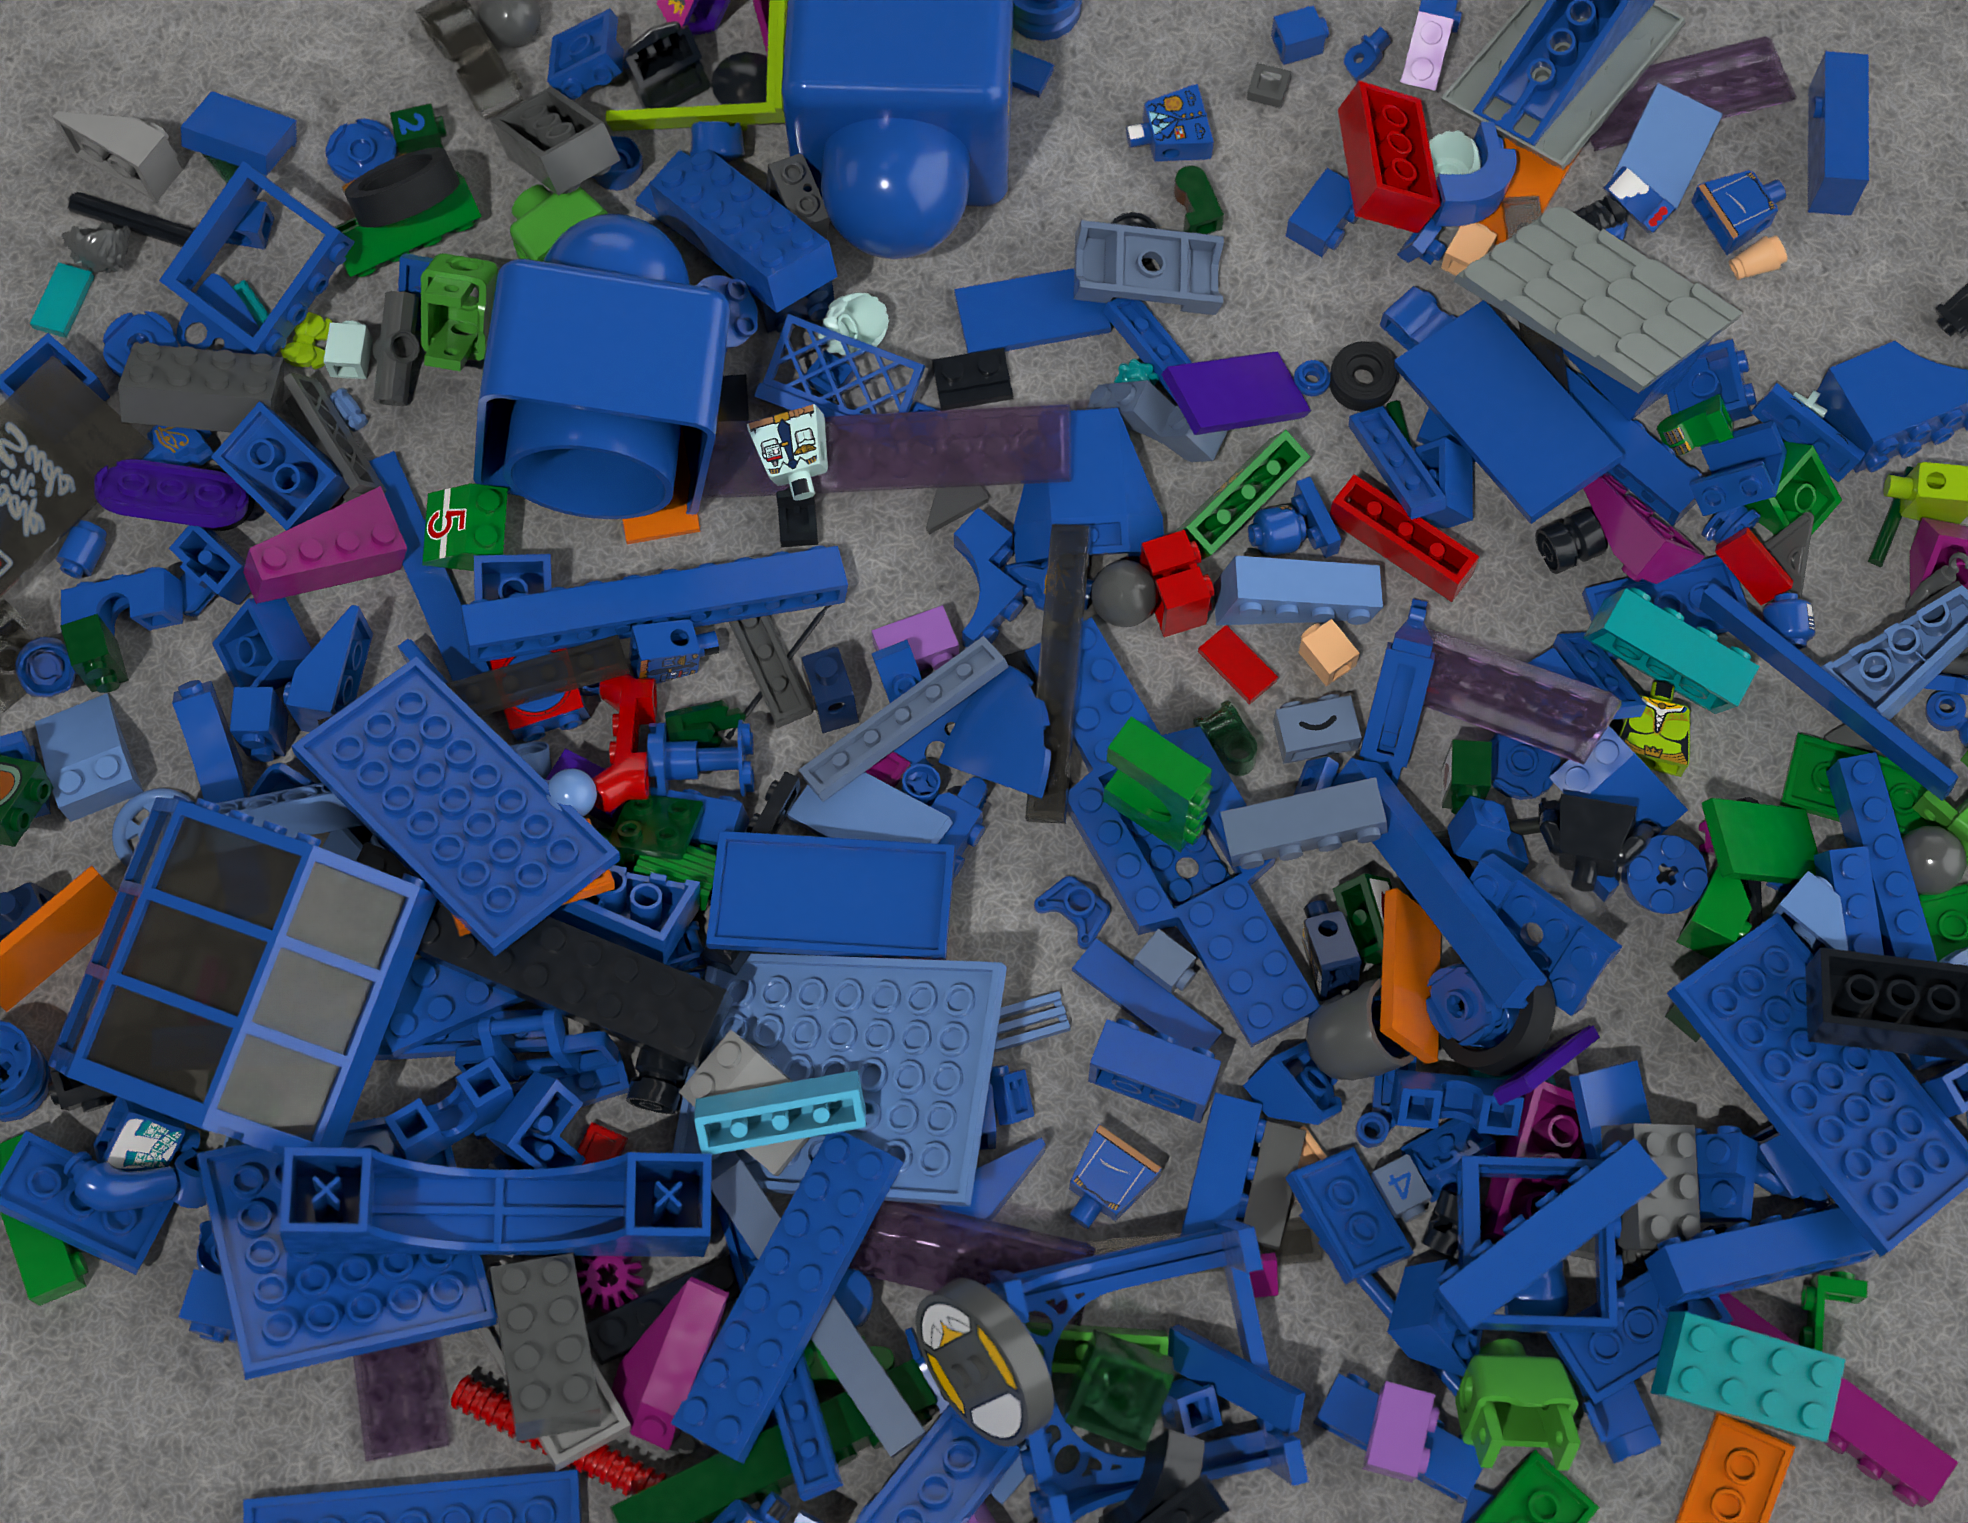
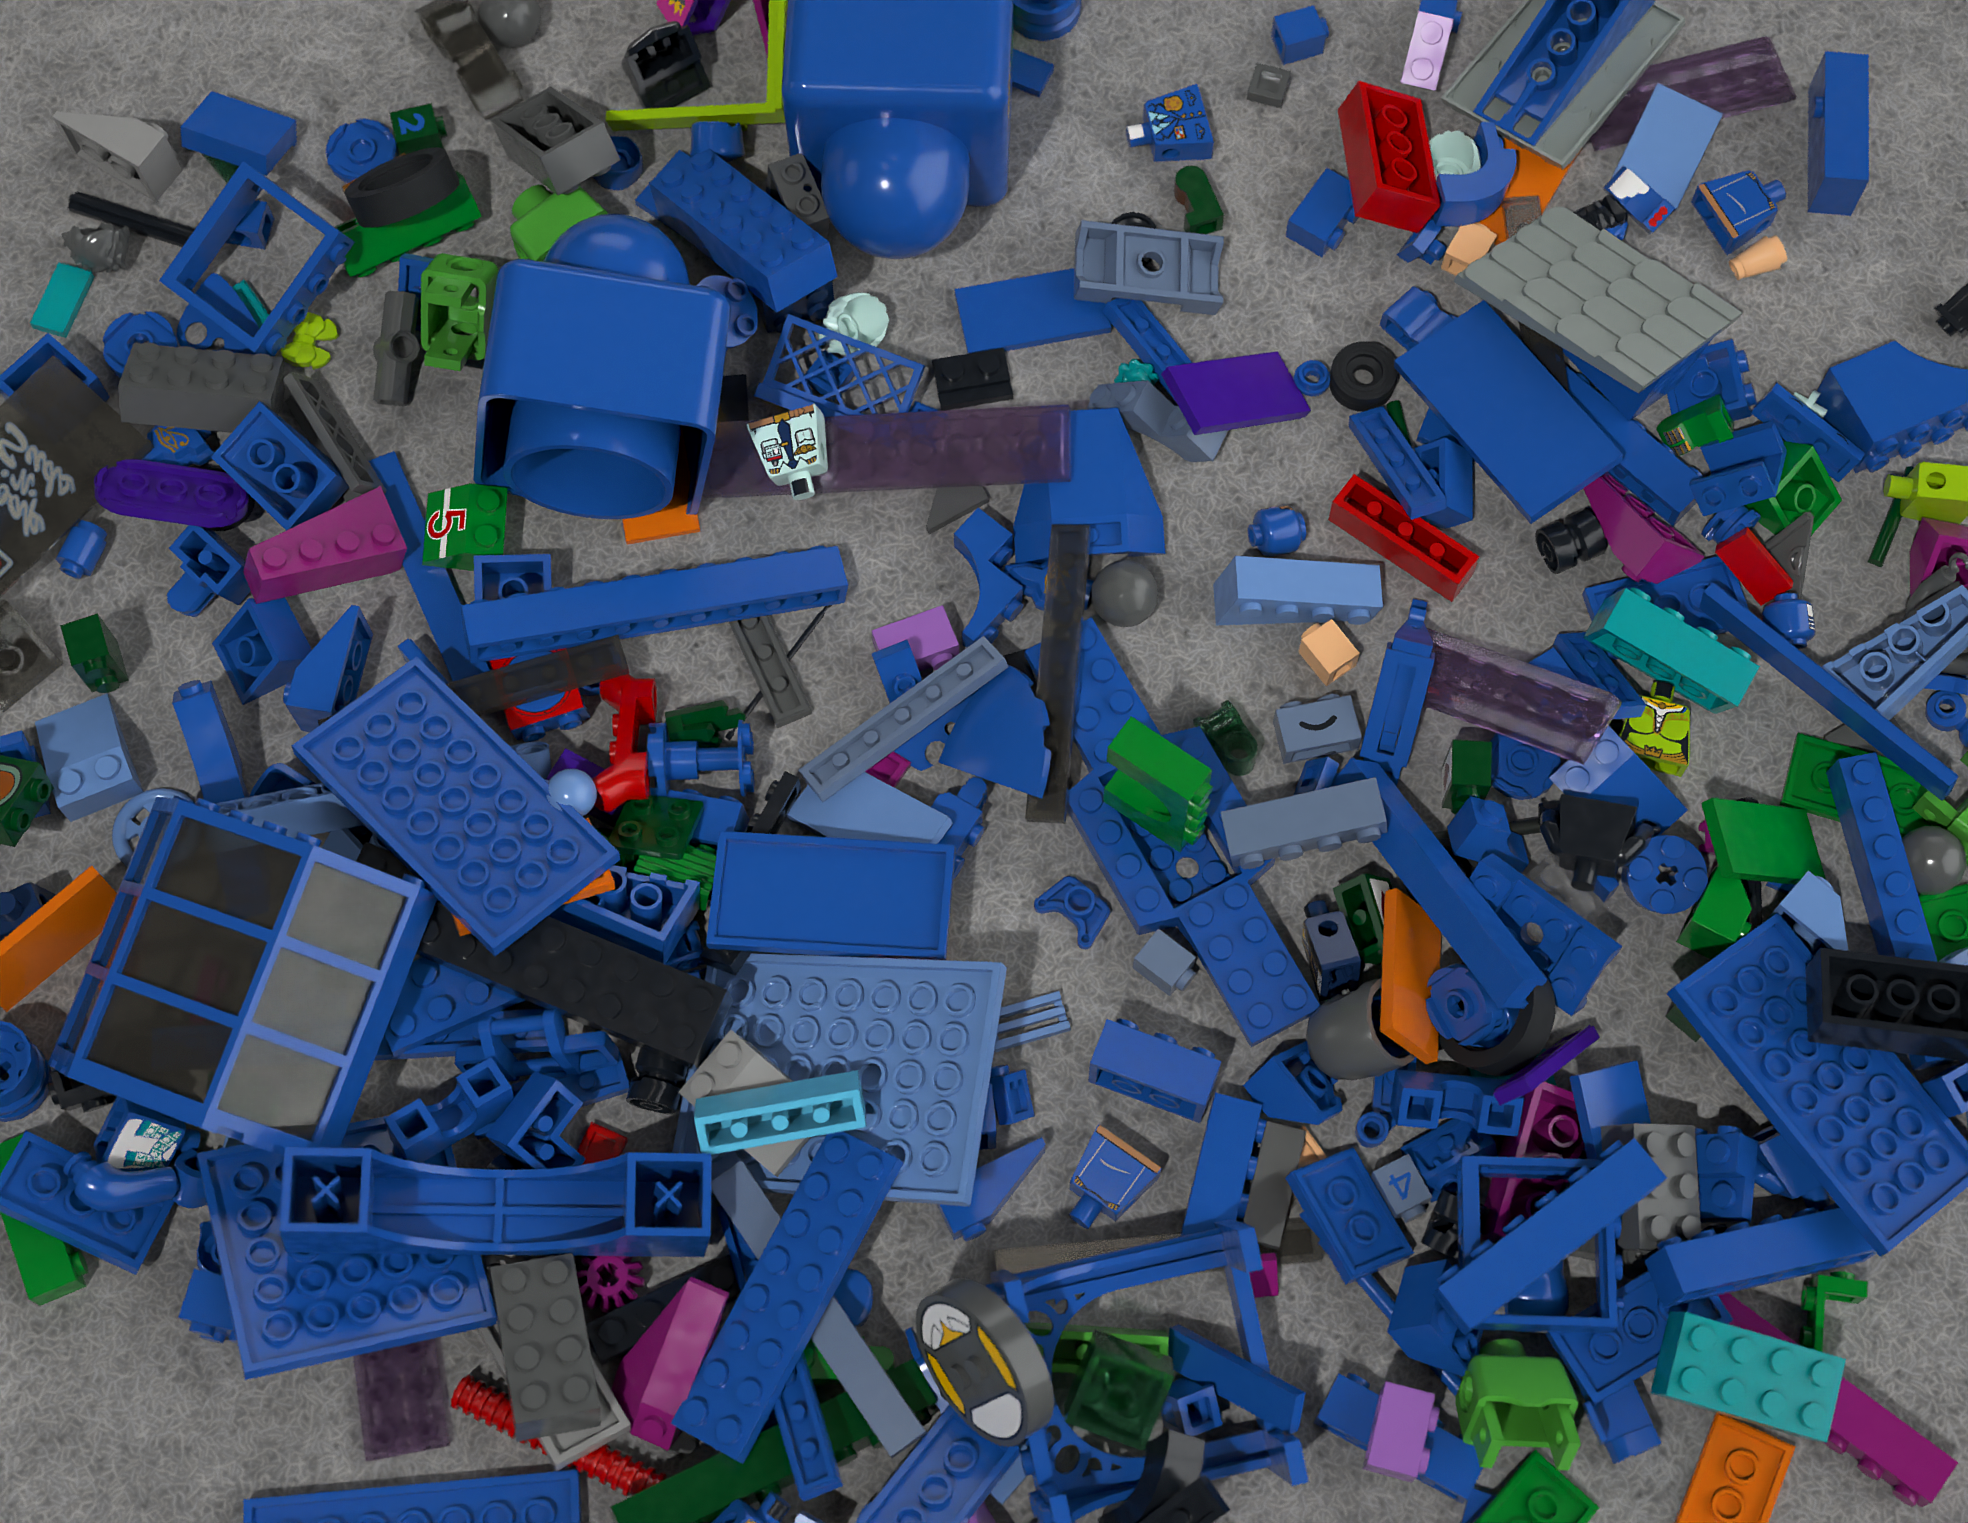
blue hair [16,637,77,698] -> none
blue arch [61,567,183,637] -> none
blue brick [230,687,289,762] -> none
light aqua brick [324,321,373,379] -> none
medium blue piece [329,388,368,432] -> none
blue plate [547,8,624,100] -> none
blue torso [629,619,719,684] -> none
black dish [711,52,768,105] -> none
black bracket [776,487,818,548] -> none
dark blue torso [801,647,859,733] -> none
clear purple plate [848,1201,1096,1326] -> none
blue wheel [901,764,941,807] -> none
blue tile [1072,938,1222,1051] -> none
red piece [1140,530,1214,637] -> none
green brick [1174,429,1310,560] -> none
red tile [1198,625,1278,705] -> none
blue plate [1291,476,1342,558] -> none
blue piece [1344,27,1391,82] -> none
blue brick [1814,846,1884,955] -> none

